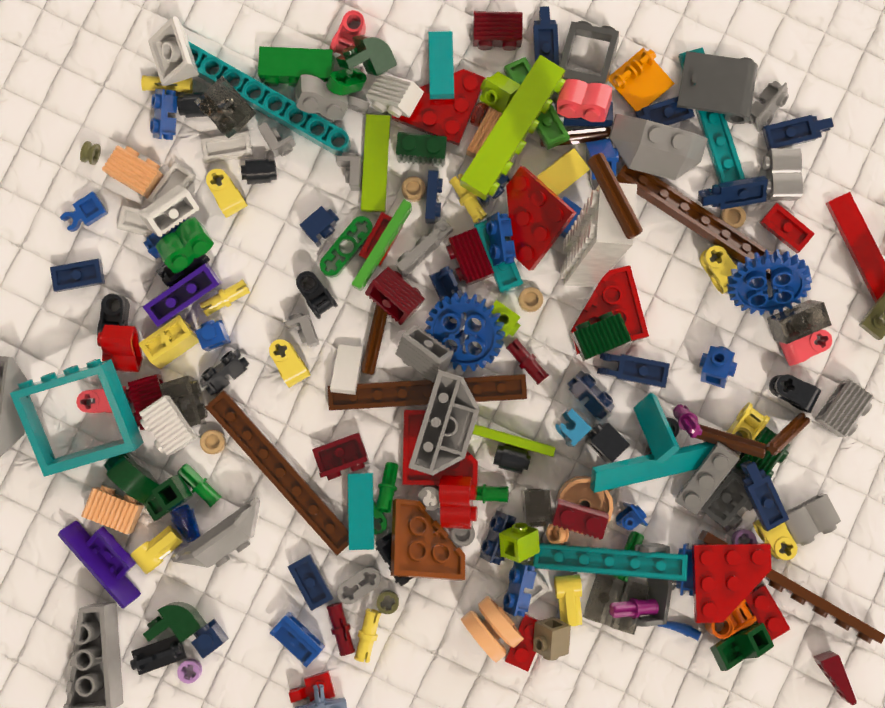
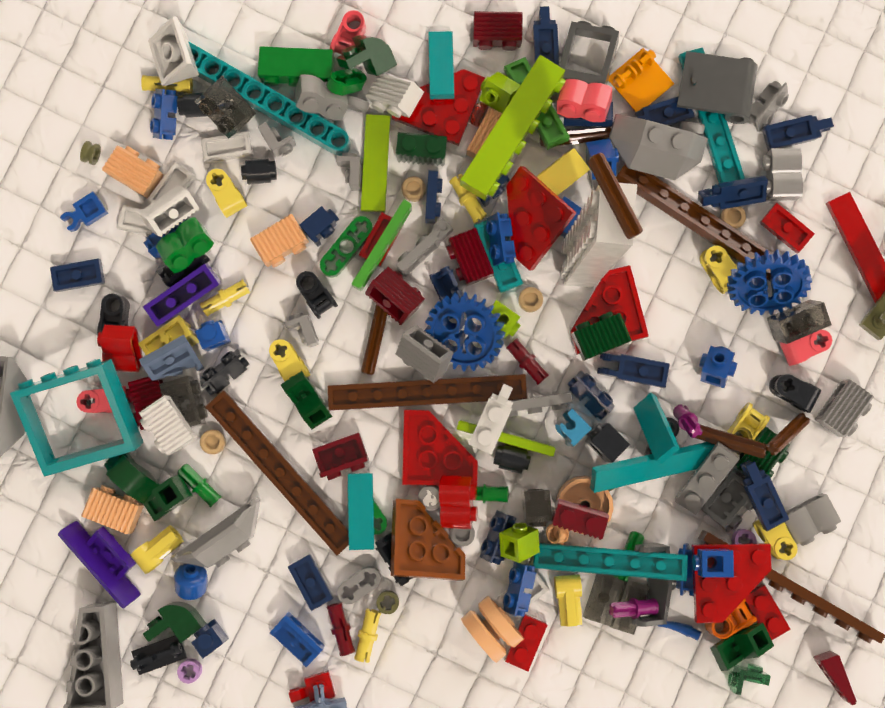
clear blue cone [170,504,201,543] -> none
white tile [330,344,363,395] -> none
green axle [375,462,398,513] -> none
light grey wedge [408,370,480,475] -> none
dark tan brick [533,617,571,661] -> none
blue hinge [615,502,648,530] -> none
none -> sand blue wing [139,335,205,381]
none -> blue head [174,564,208,600]
none -> light nougat brick [250,214,309,268]
none -> dark green brick [280,371,333,430]
none -> white hinge [468,384,513,455]
none -> light grey plate [509,392,573,417]
none -> light grey tile [679,121,705,134]
none -> blue brick [692,549,734,577]
none -> clear green bracket [728,663,771,695]

